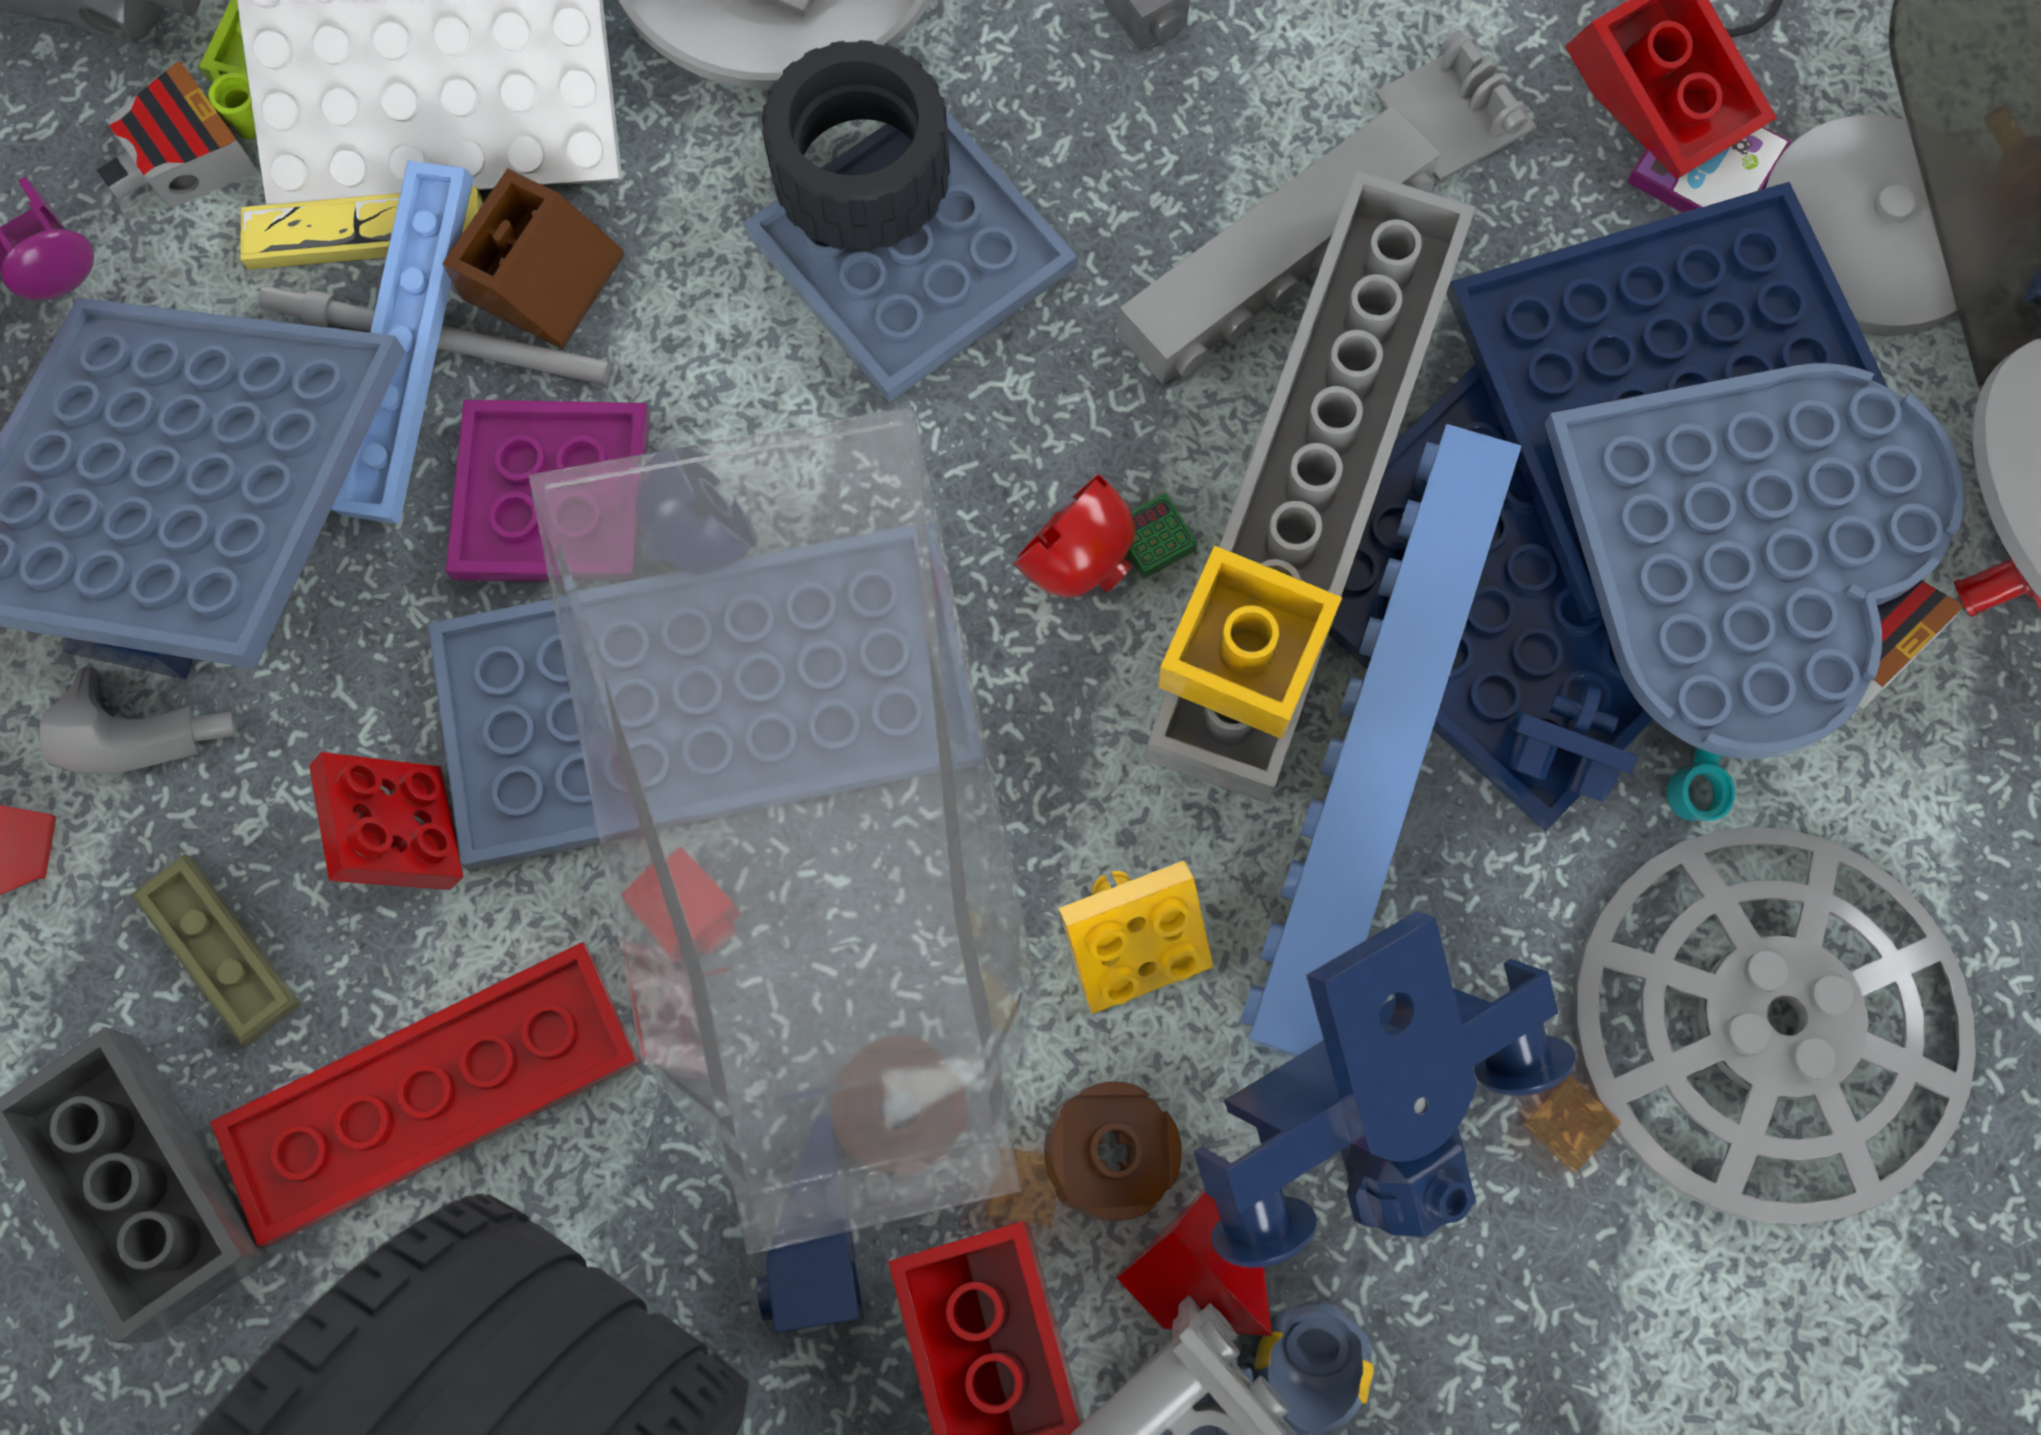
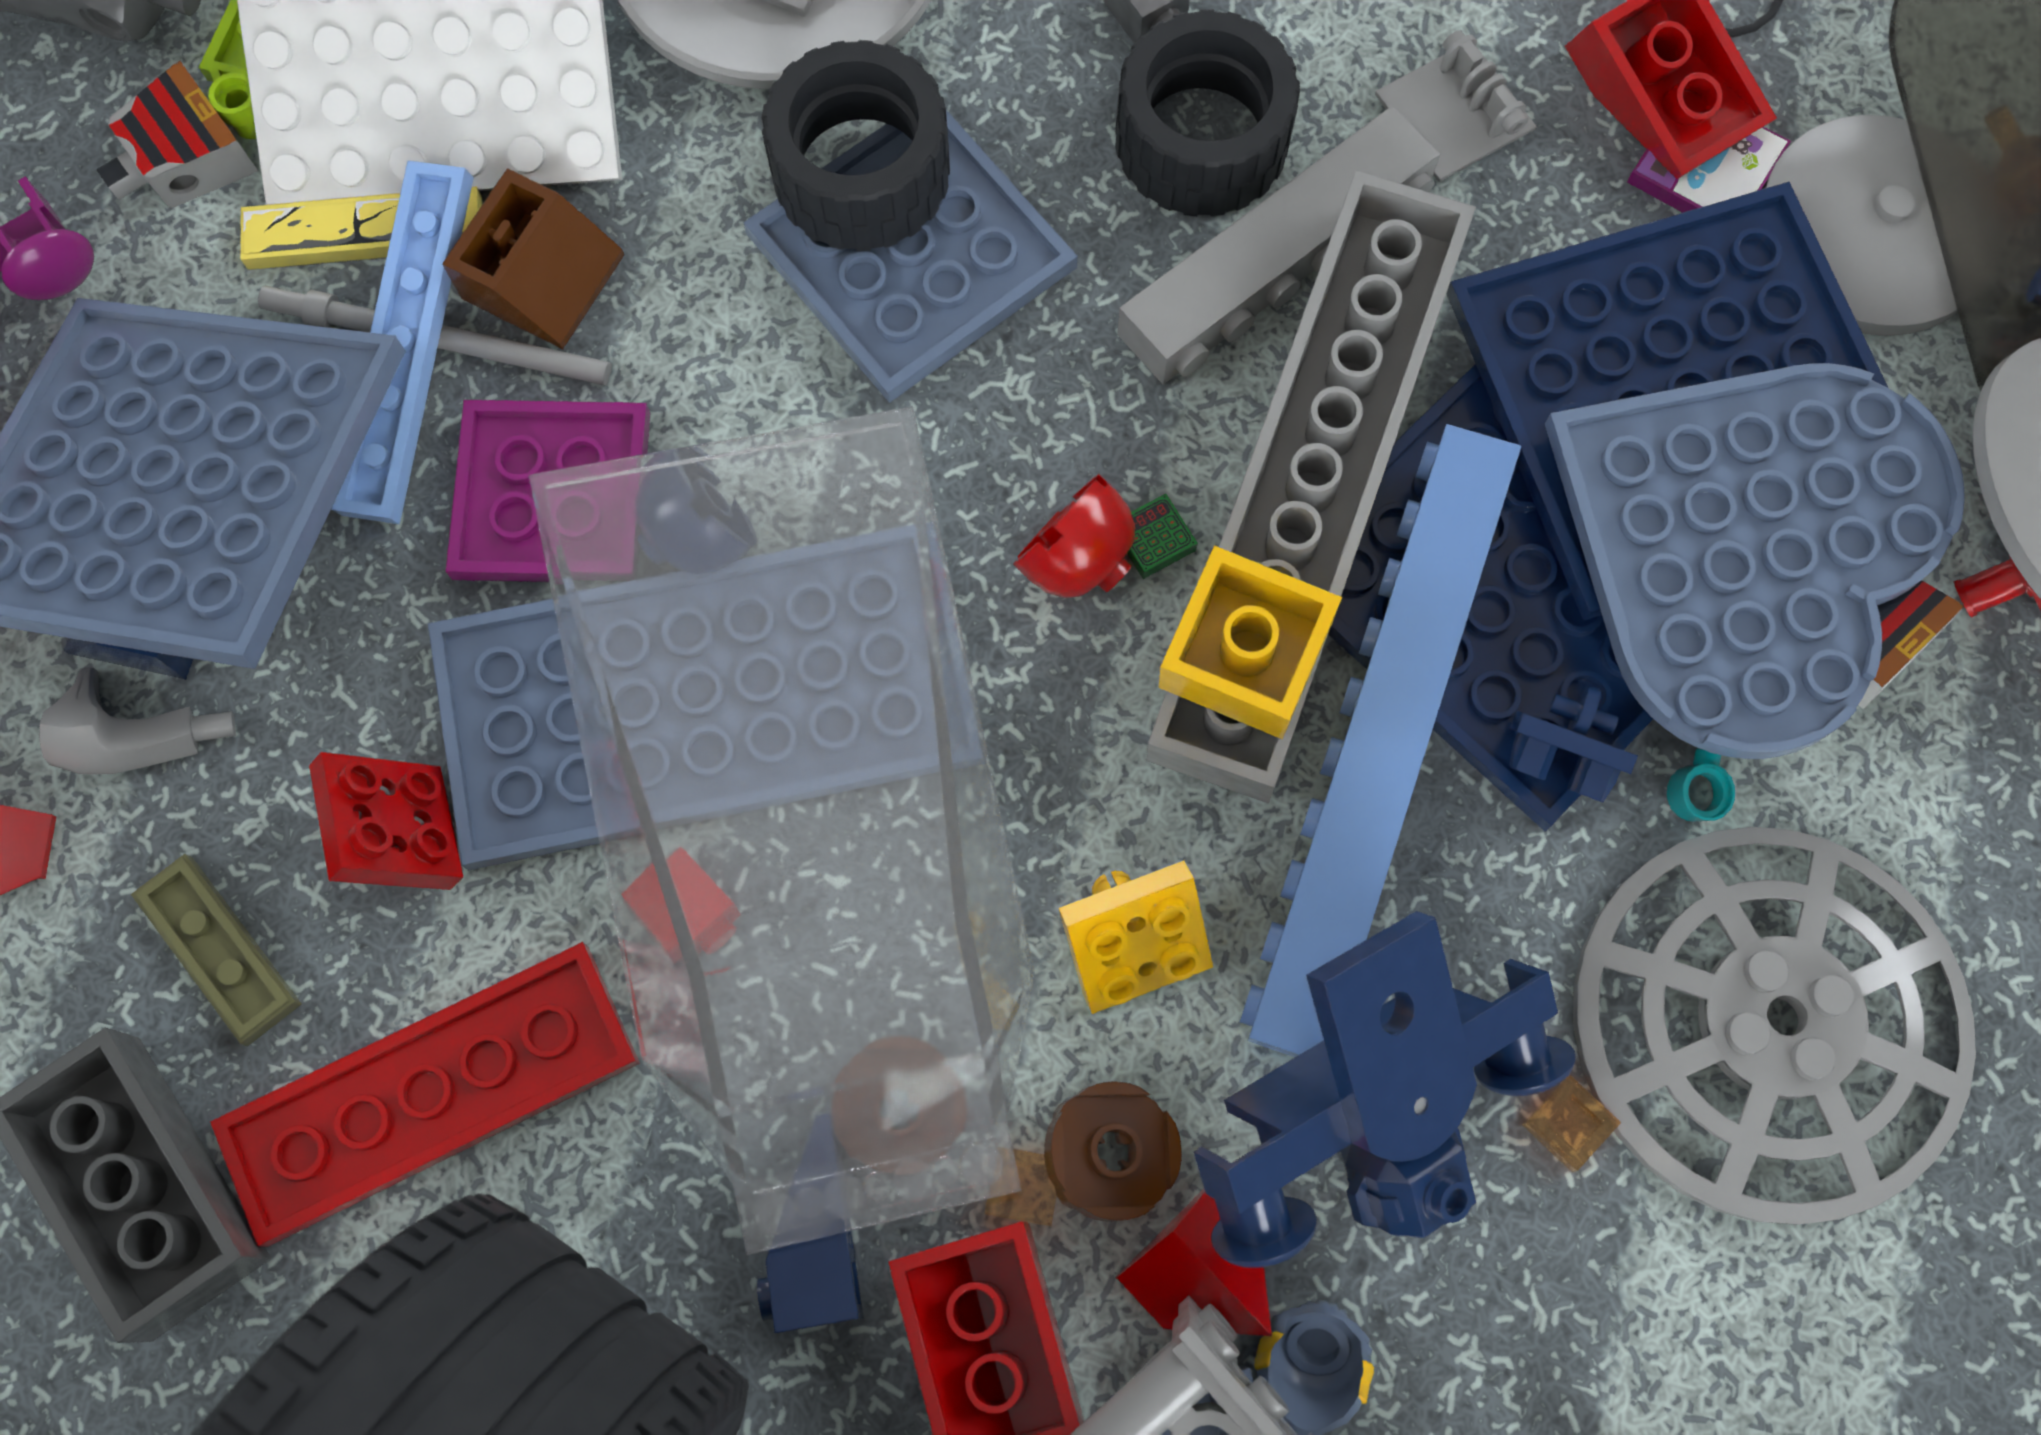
none -> black tyre [1115,9,1300,217]

